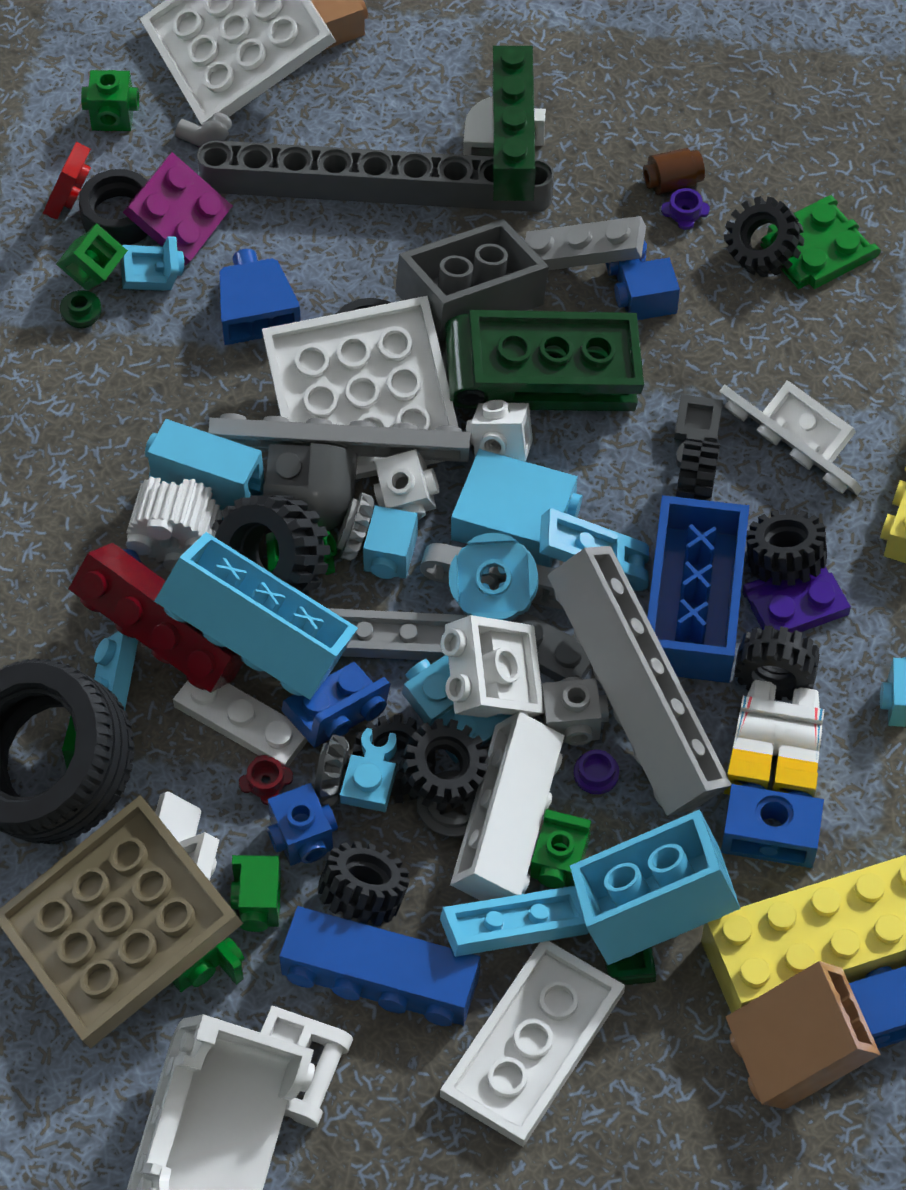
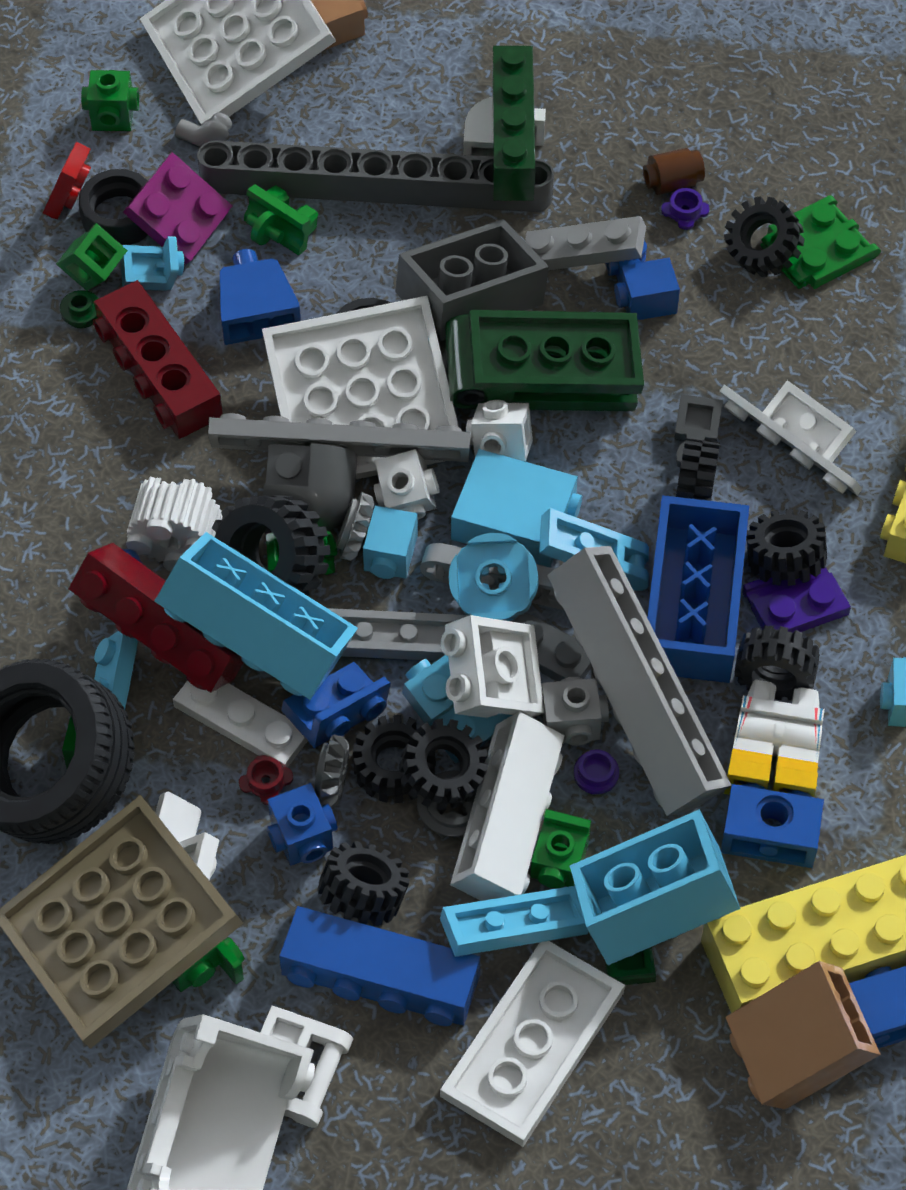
medium azure brick [145,419,265,520] -> none
green brick [231,855,282,932] -> none
medium azure plate [340,728,397,812] -> none
none -> dark red brick [93,280,223,439]
none -> green hips [244,184,318,256]

